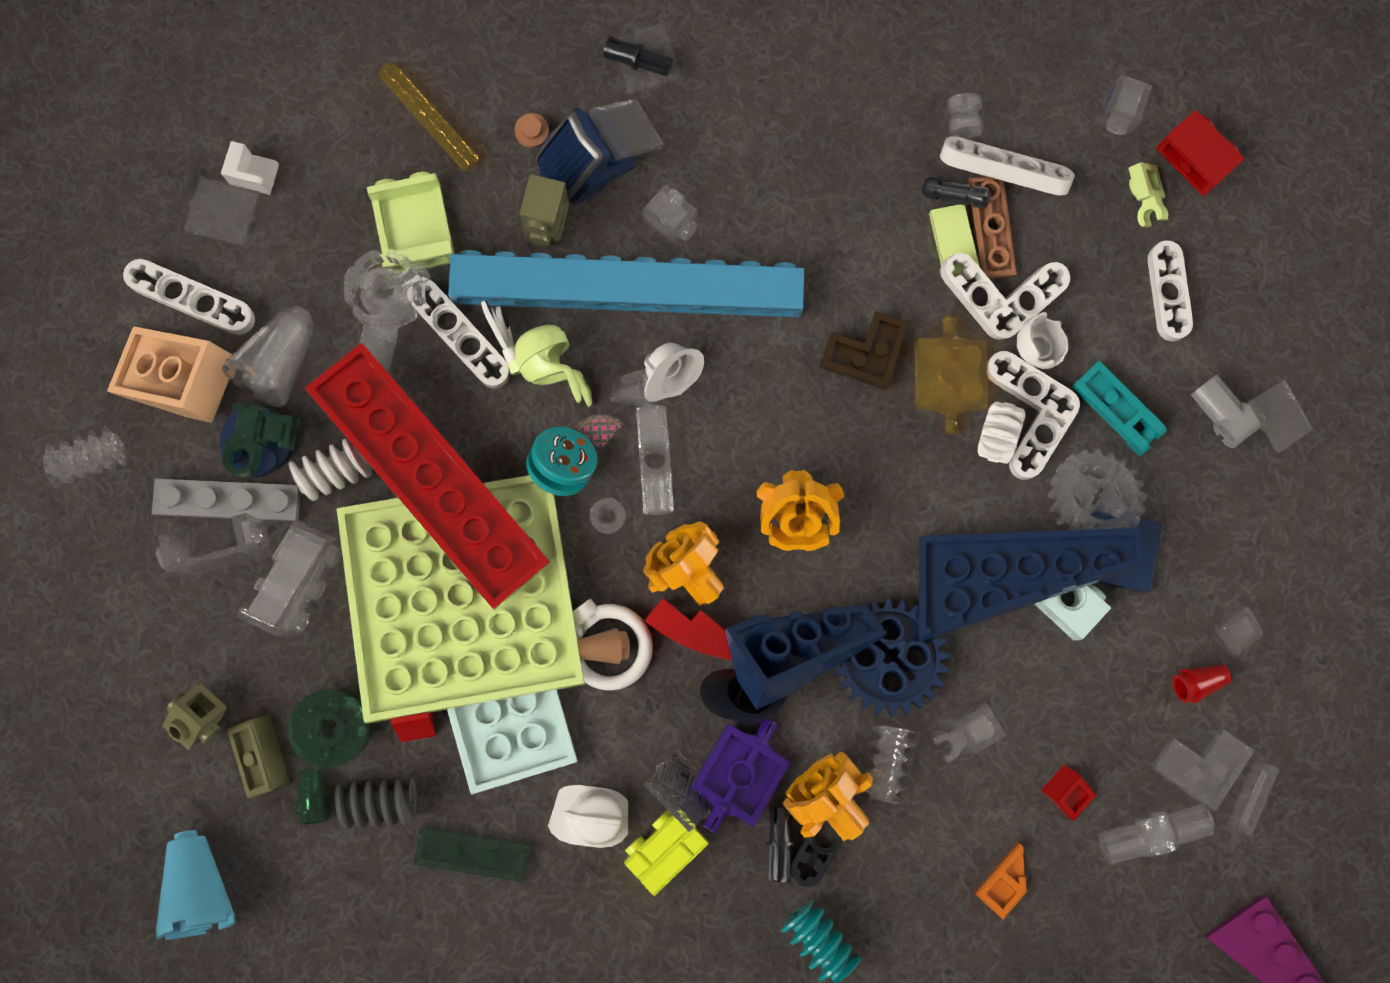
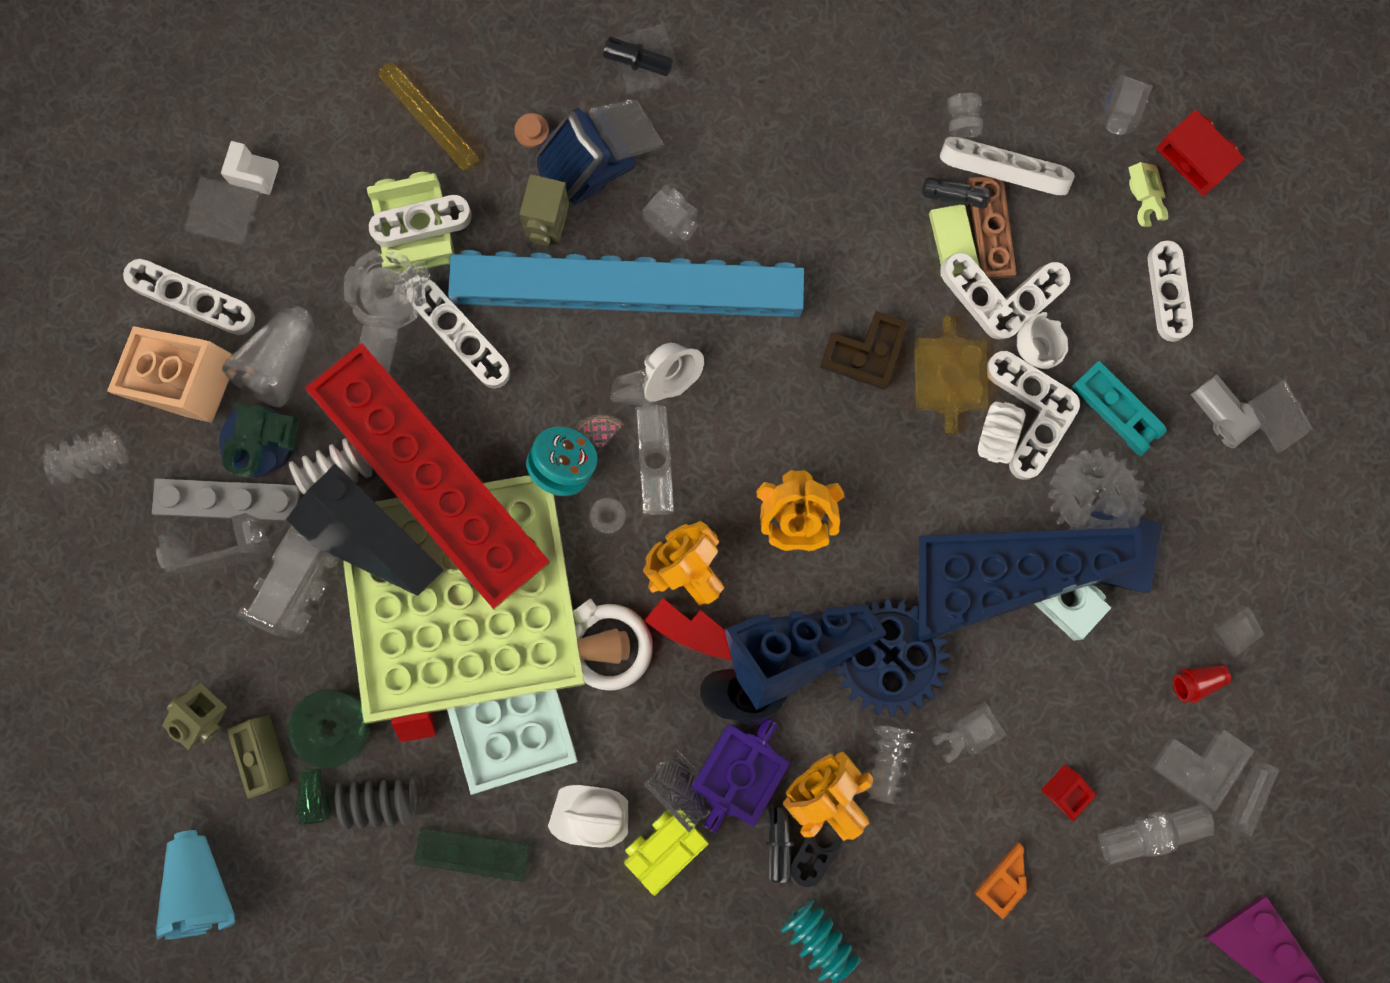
yellowish green hair [481,300,592,407] -> none
none -> black wedge [286,464,444,596]
none -> white beam [369,195,472,247]

